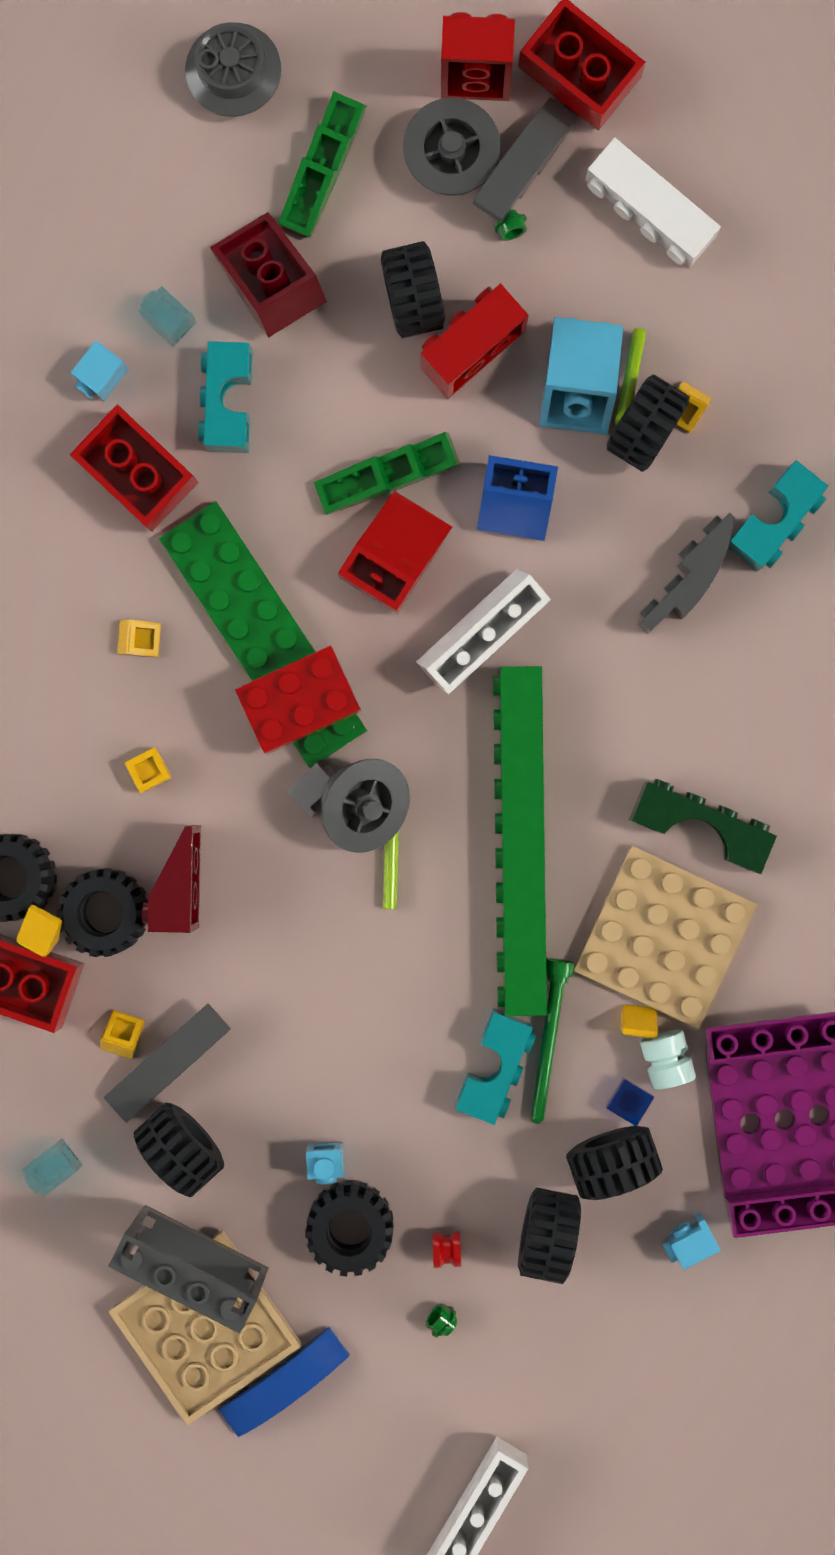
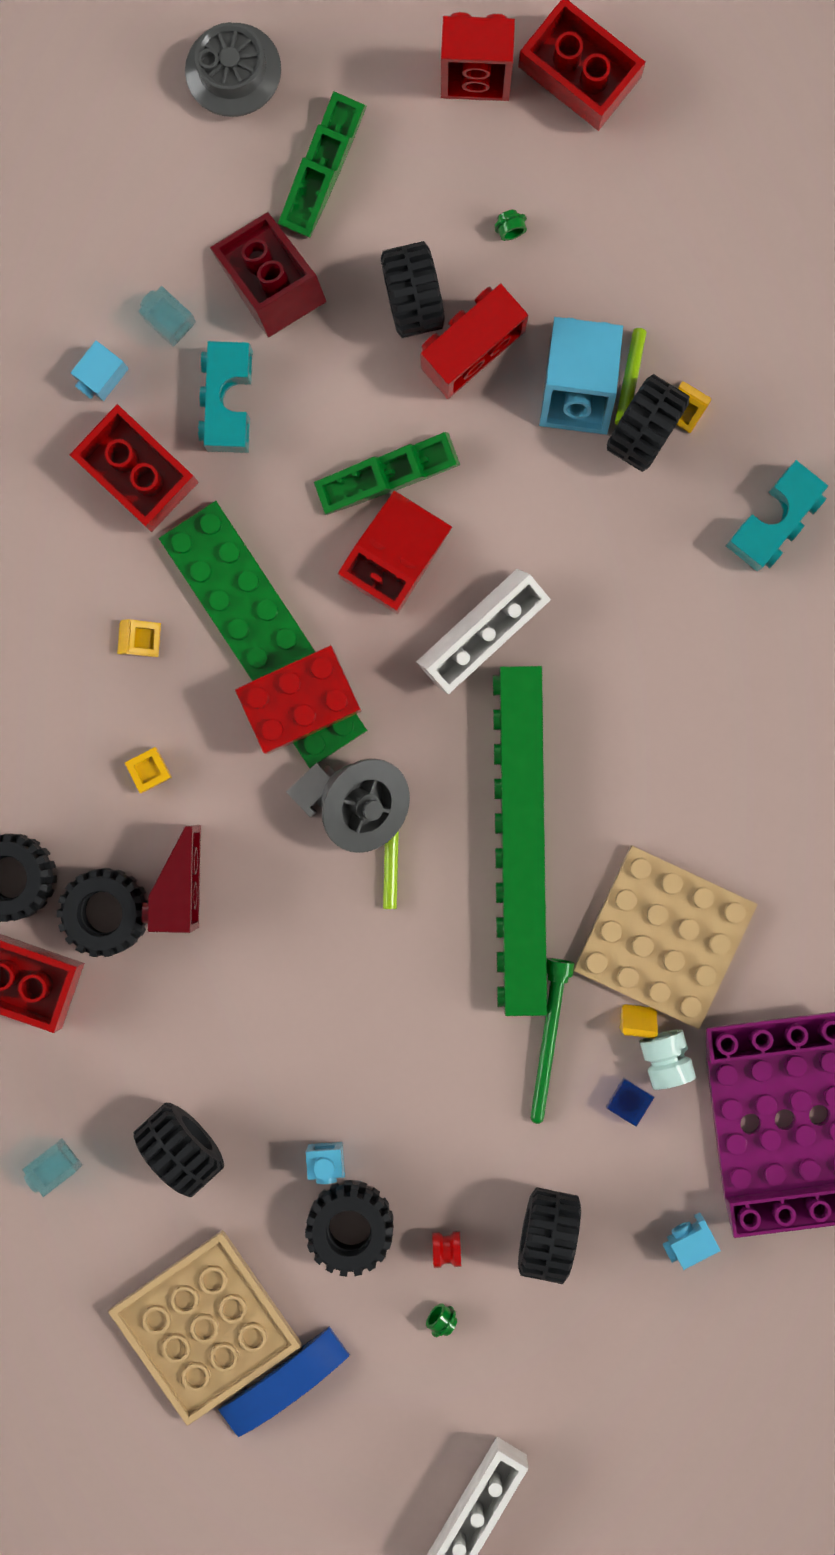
yellow slope [16,905,62,957] -> none
yellow slope [100,1010,145,1059] -> none
dark grey slope [103,1003,231,1123] -> none
dark grey window [108,1205,269,1334] -> none
dark grey wheel [403,98,500,196] -> none
teal arch [455,1008,536,1125] -> none
dark grey slope [473,97,578,223] -> none
blue slope [477,455,558,541] -> none
black tyre [566,1126,663,1200] -> none
white brick [585,137,721,268] -> none
dark green arch [629,778,777,874] -> none
dark grey slope [638,513,735,634] -> none

